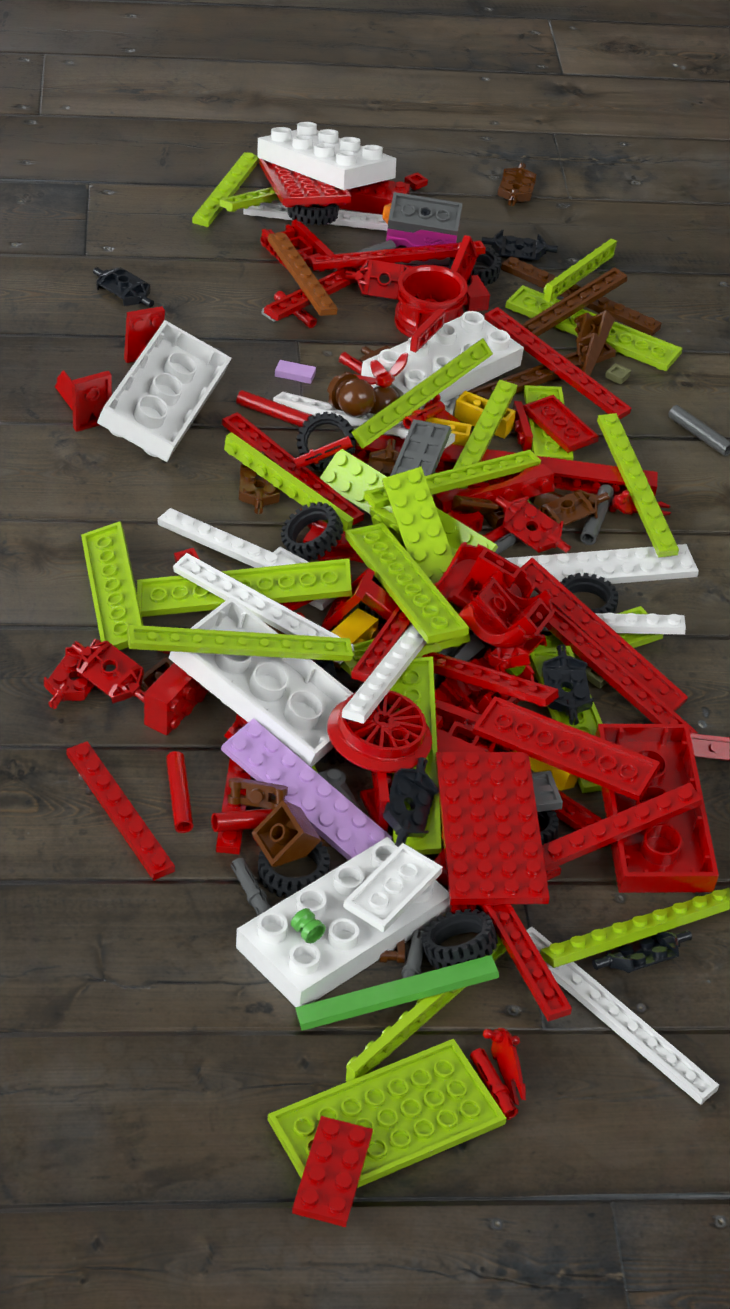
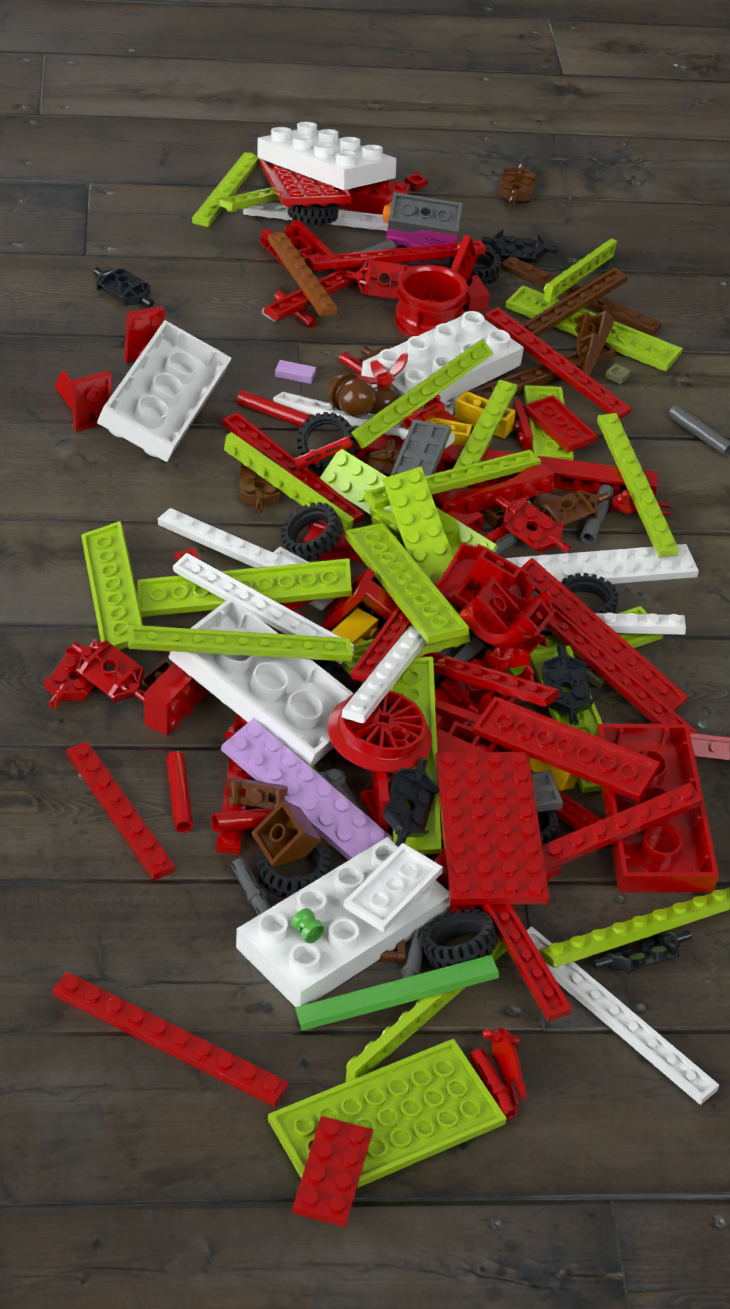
red tile [410,308,445,353] -> none
reddish brown slope [451,495,498,515] -> none
none -> red plate [52,972,289,1107]

